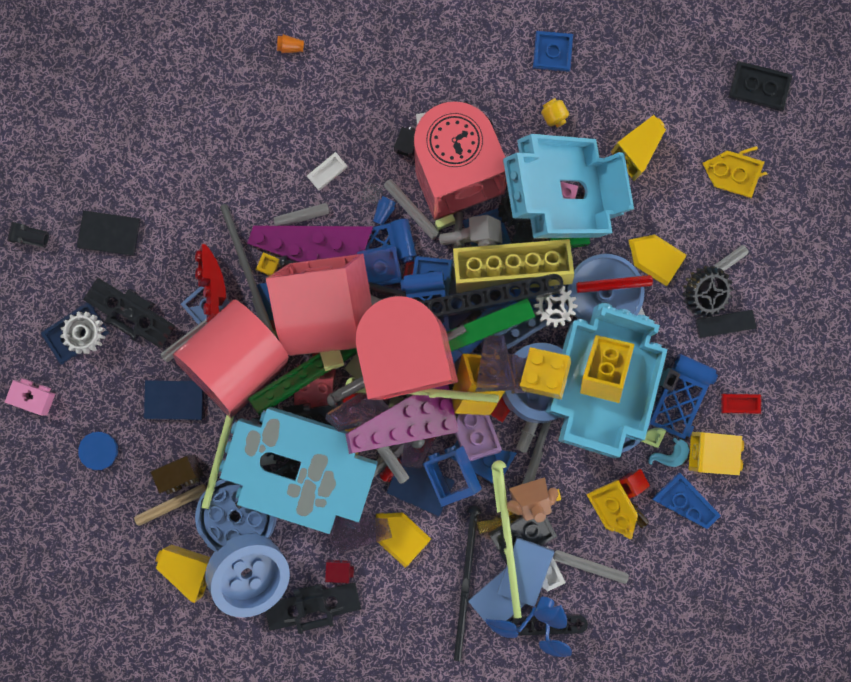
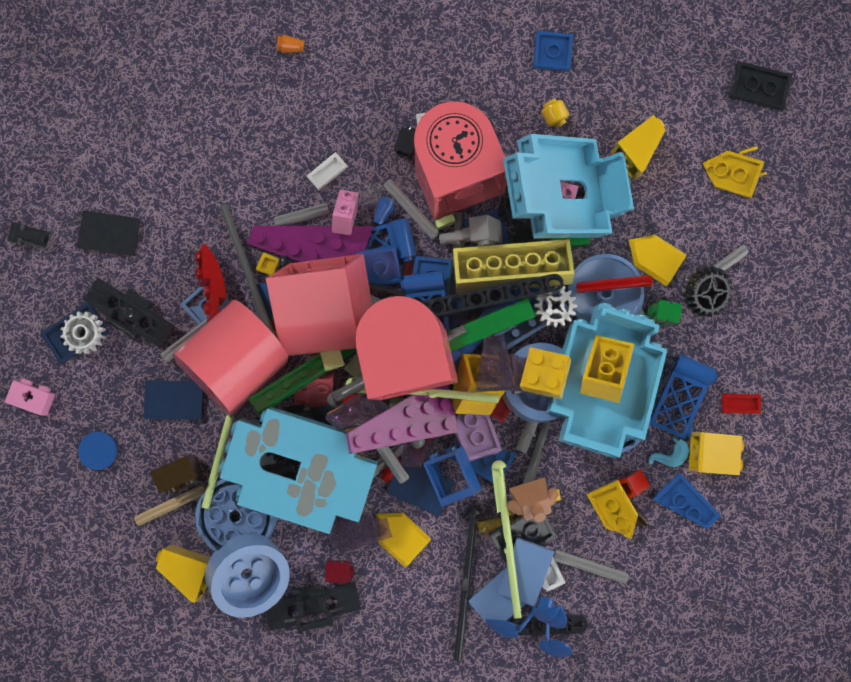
yellowish green tile [641,428,666,448] -> none
black brick [659,366,681,392] -> none
black tile [695,310,756,338] -> none
none -> bright pink brick [332,190,359,235]
none -> green brick [646,300,682,326]

